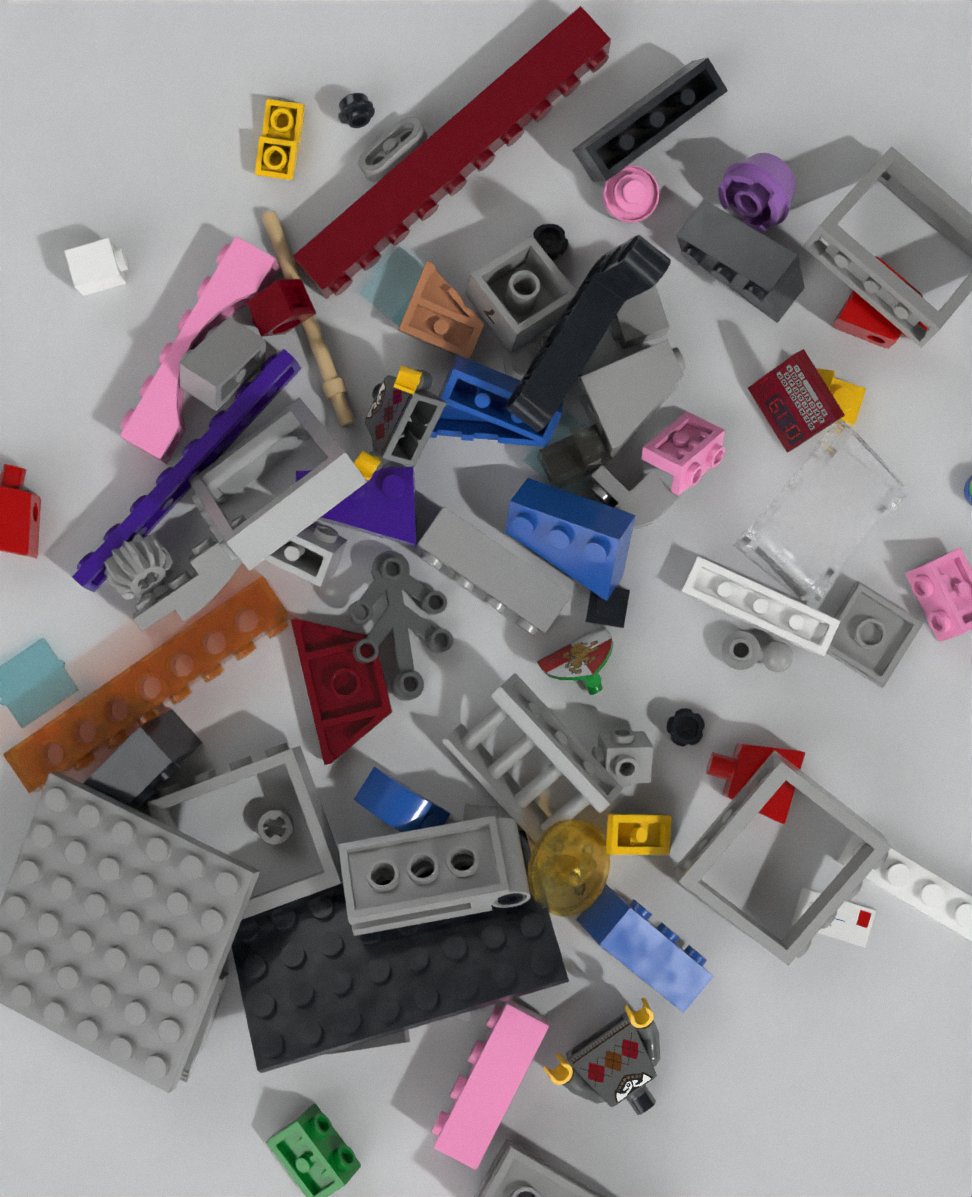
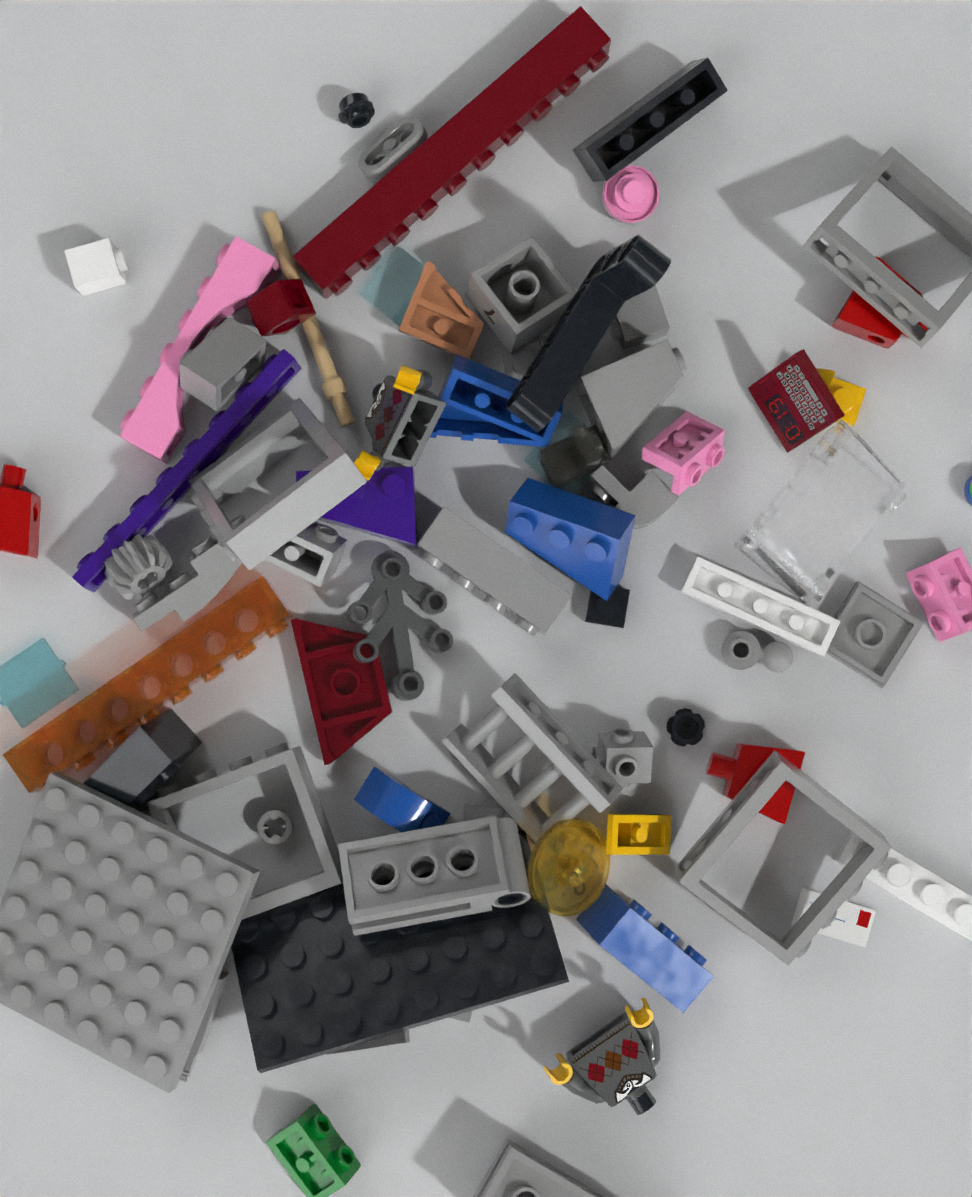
yellow slope [255,99,306,181] -> none
bright pink brick [431,999,549,1170] -> none
black plate [533,224,568,261] -> none
shield [537,626,614,695] -> none
black wedge [676,199,805,323] -> none
medium lavender cone [718,153,796,232] -> none

